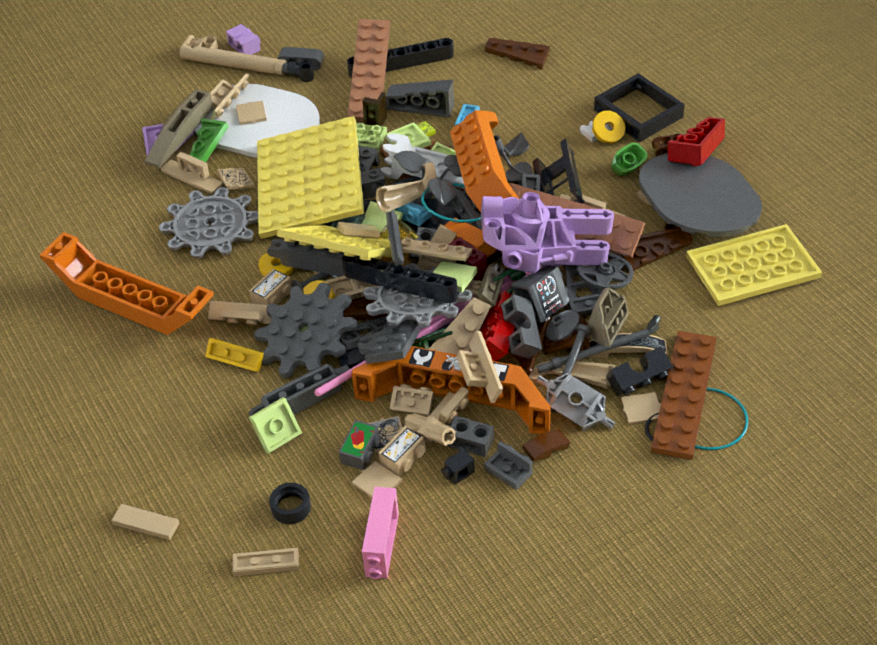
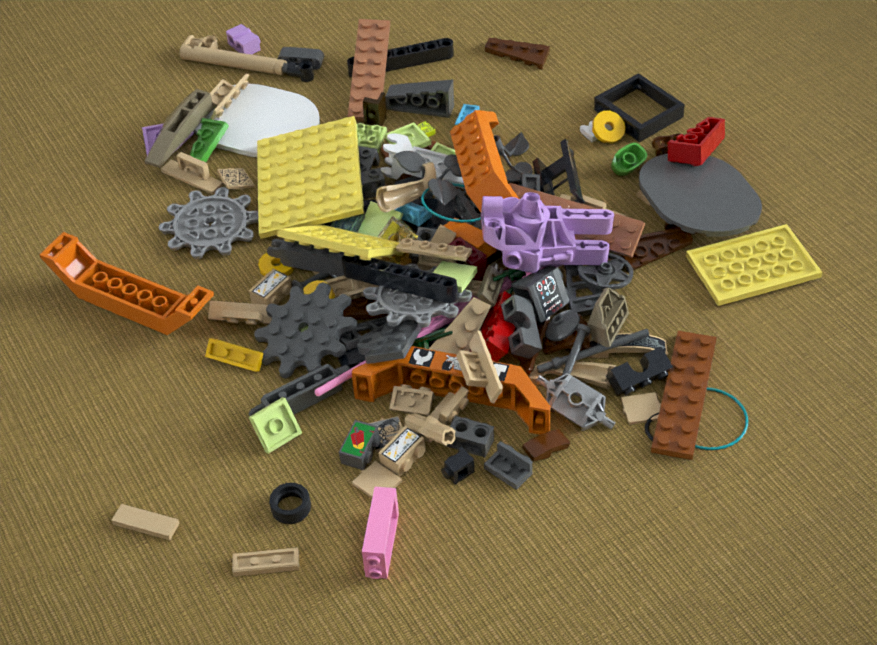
tan piece [236,101,267,125] -> none
tan tile [337,222,380,238] -> none
dark grey axle [386,210,404,266] -> none
pearl dark grey bar [646,315,661,335] -> none

